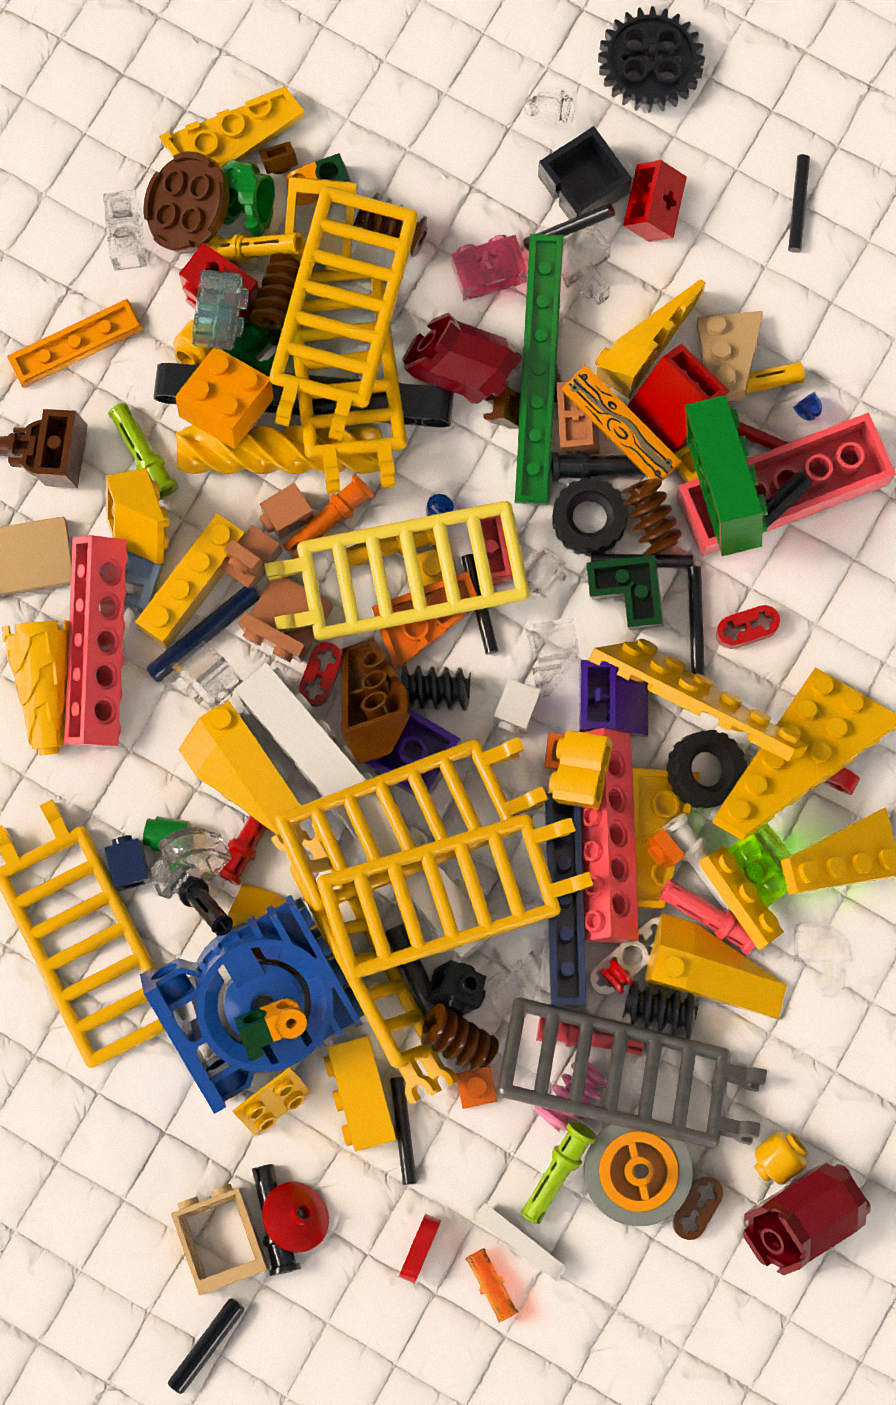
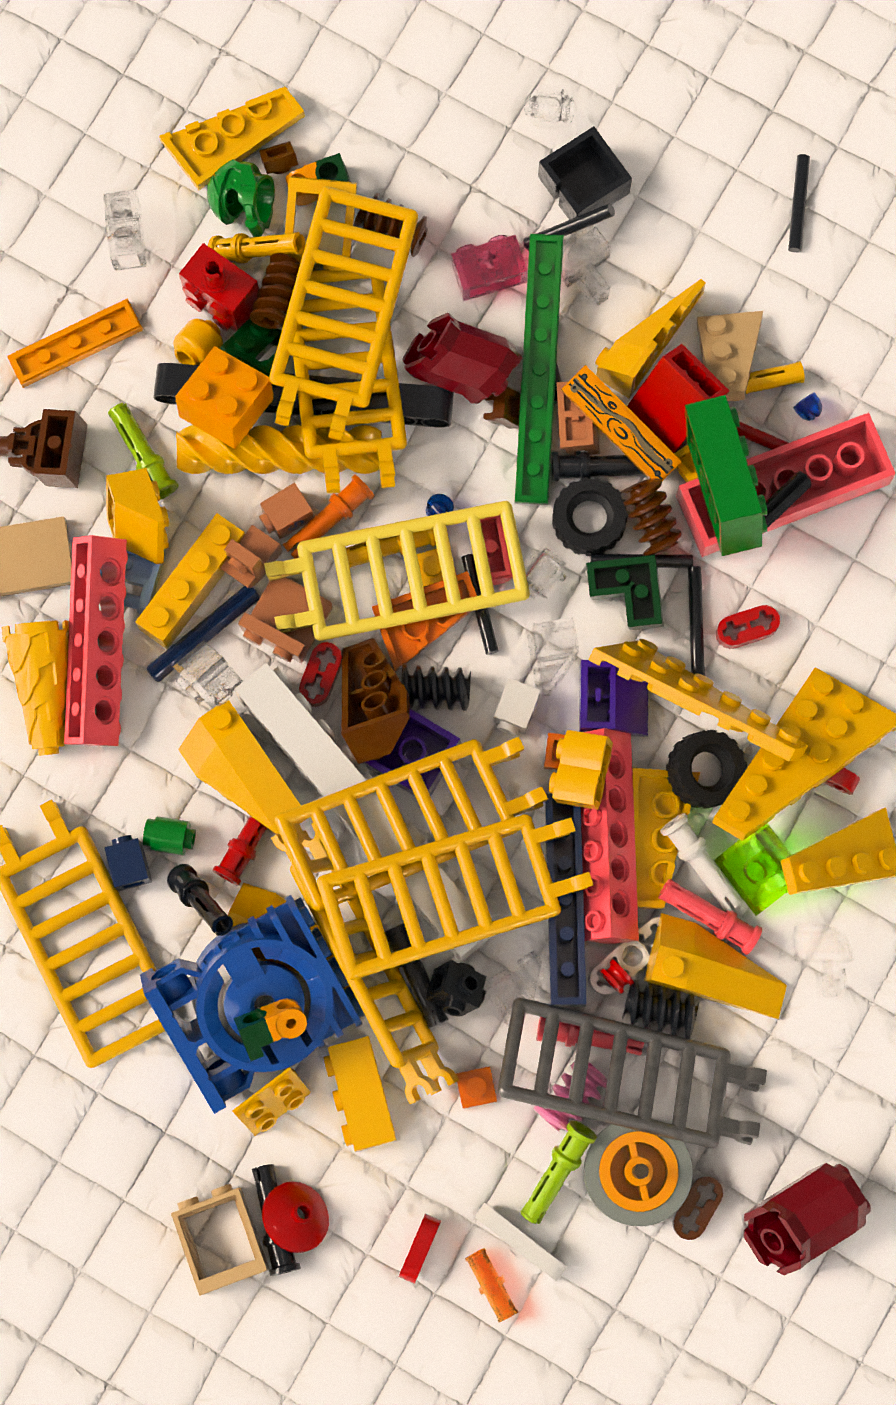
reddish brown tile [143,151,230,253] -> none
clear brick [148,827,232,899] -> none
black axle [167,1298,245,1394] -> none
clear light blue brick [192,270,248,350] -> none
black bar [390,1077,417,1185] -> none
reddish brown piece [421,1003,499,1073] -> none
black gear [598,6,705,113] -> none
red brick [623,160,687,242] -> none
orange plate [645,828,686,868] -> none
yellow plate [698,845,784,950] -> none
yellow head [754,1131,808,1185] -> none

